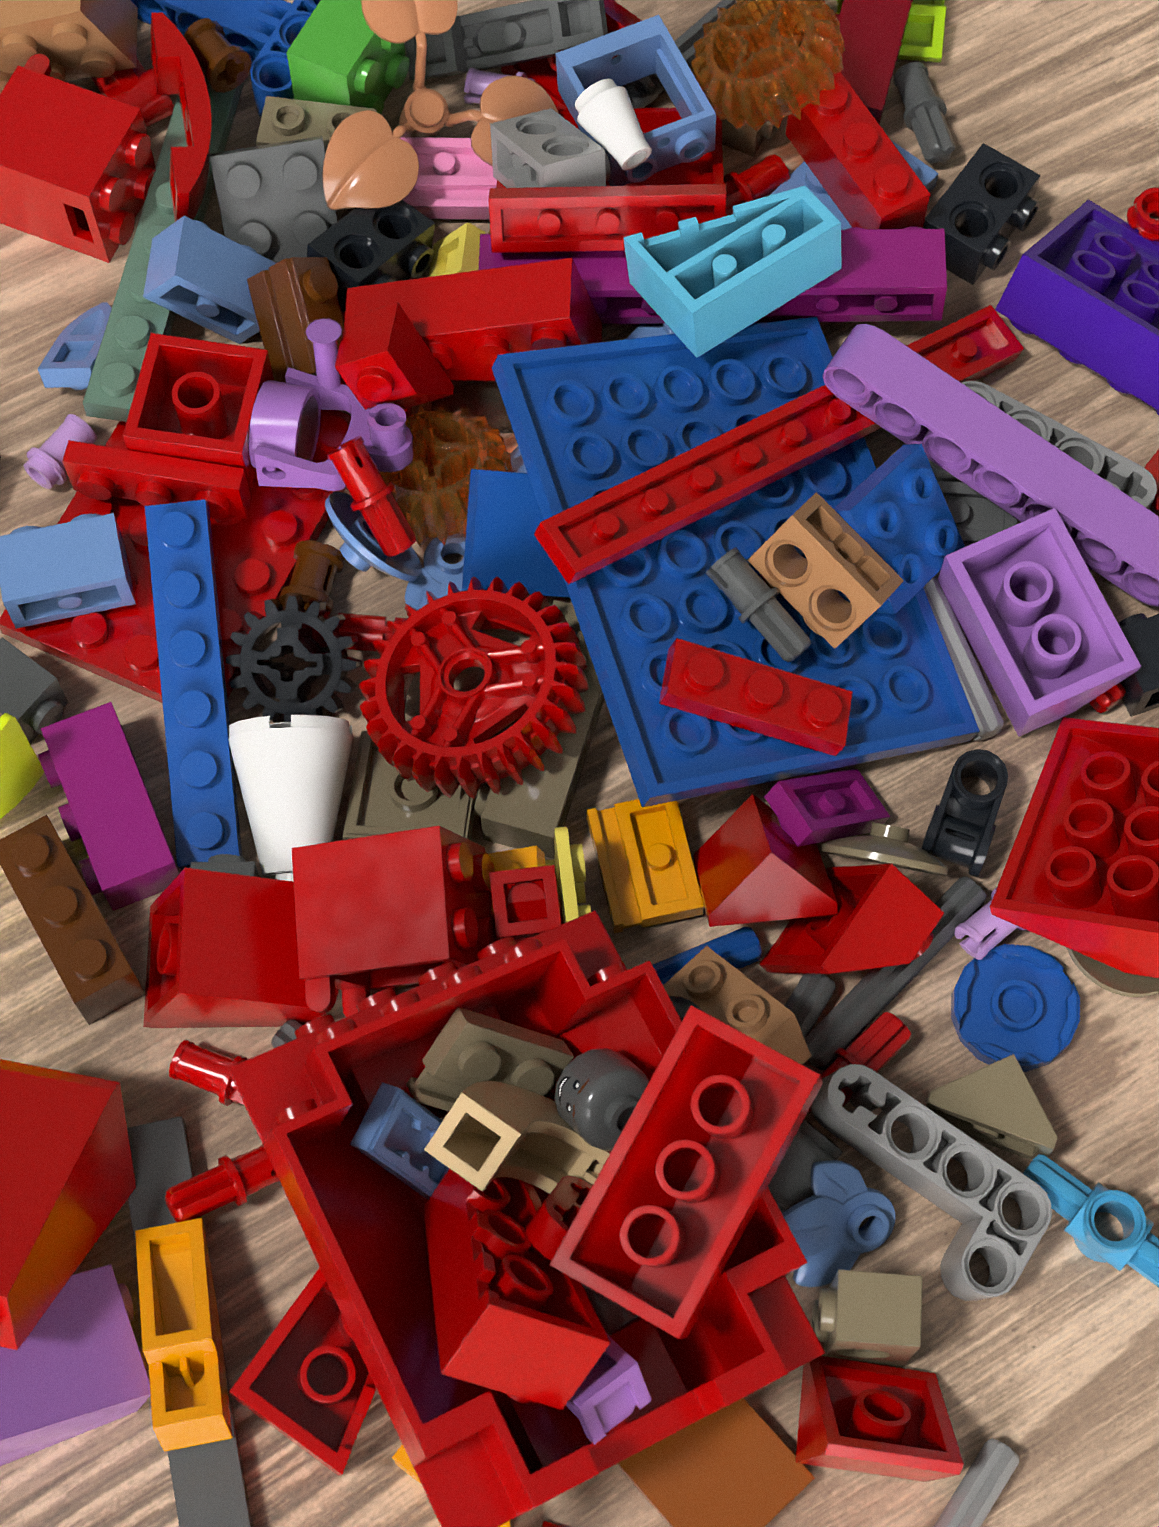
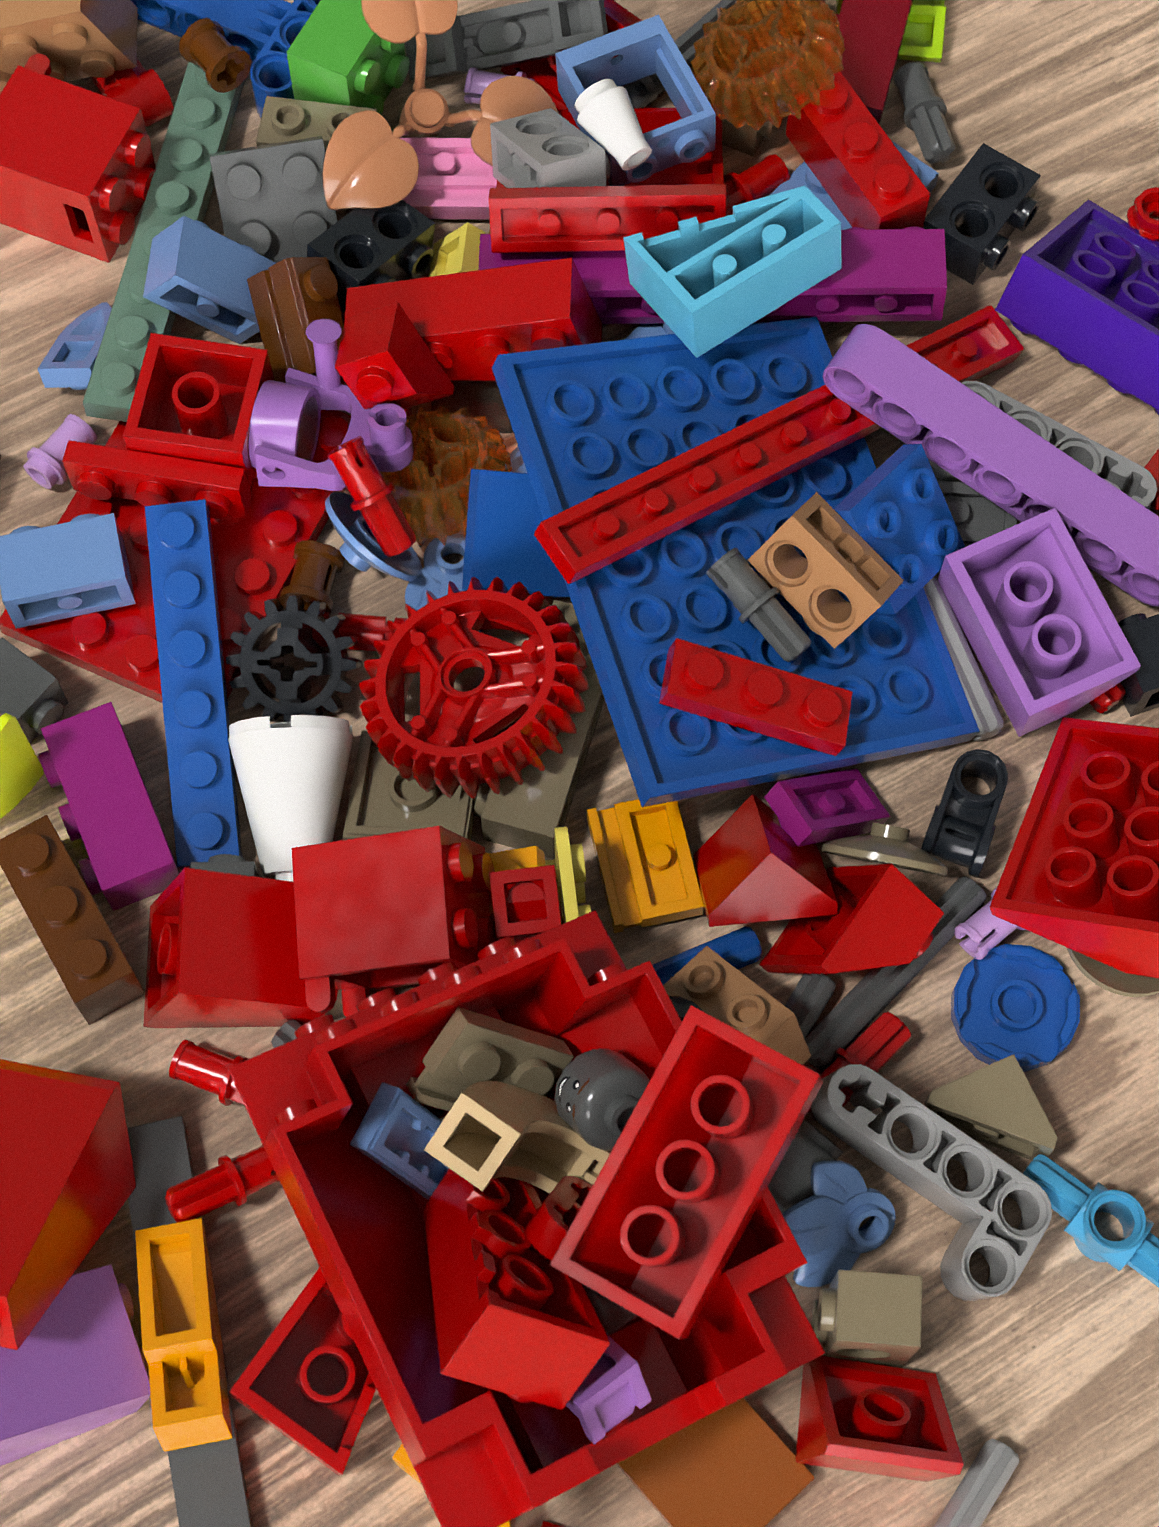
red slope [150,13,212,222] -> none

